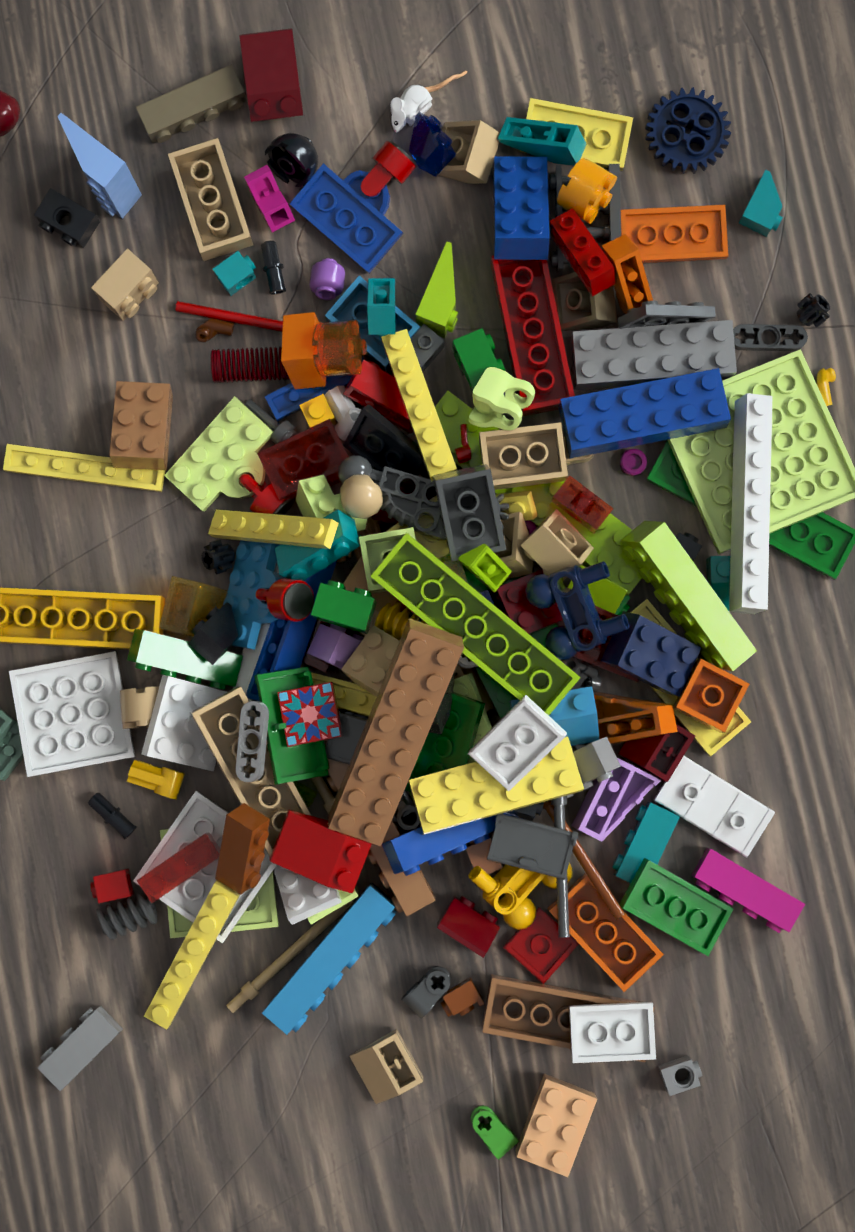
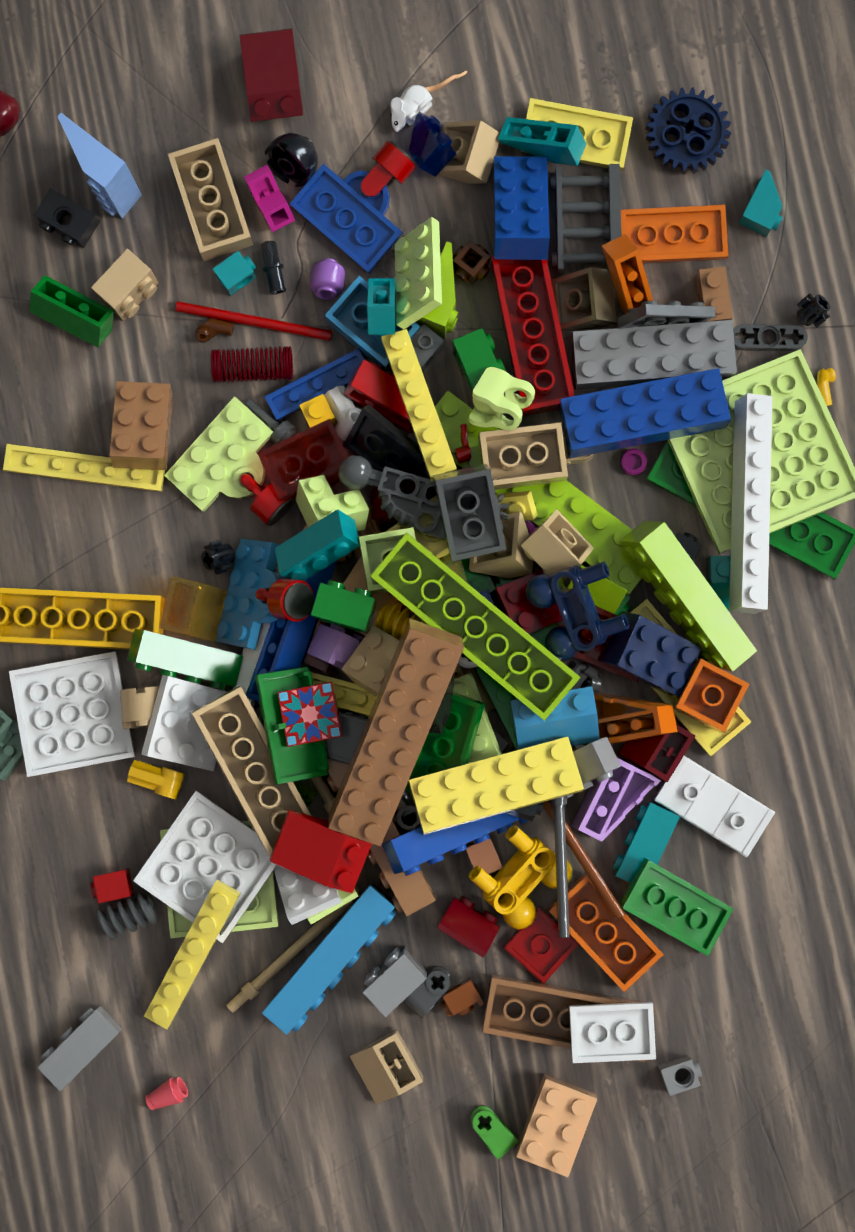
black axle [88,793,137,840] -> none
dark tan brick [136,64,247,143] -> none
clear red brick [136,832,220,903] -> none
black slope [188,602,238,665] -> none
light yellow plate [208,509,339,549] -> none
dark orange brick [215,803,270,895] -> none
light grey beam [236,701,269,782] -> none
orange brick [281,312,331,389] -> none
clear orange brick [312,320,367,376] -> none
tan hair [340,475,383,519] -> none
lime slope [458,544,512,592] -> none
white tile [468,695,567,791] -> none
dark grey door [487,813,578,880] -> none
red brick [550,208,616,297] -> none
clear red brick [551,476,614,534] -> none
light orange brick [557,158,617,224] -> none
dark pink brick [691,848,805,933] -> none
none -> green brick [29,275,114,348]
none -> coral cone [145,1077,188,1111]
none -> light grey brick [362,946,427,1017]
none -> yellowish green plate [395,217,442,329]
none -> reddish brown brick [453,240,491,284]
none -> medium nougat brick [695,266,733,322]

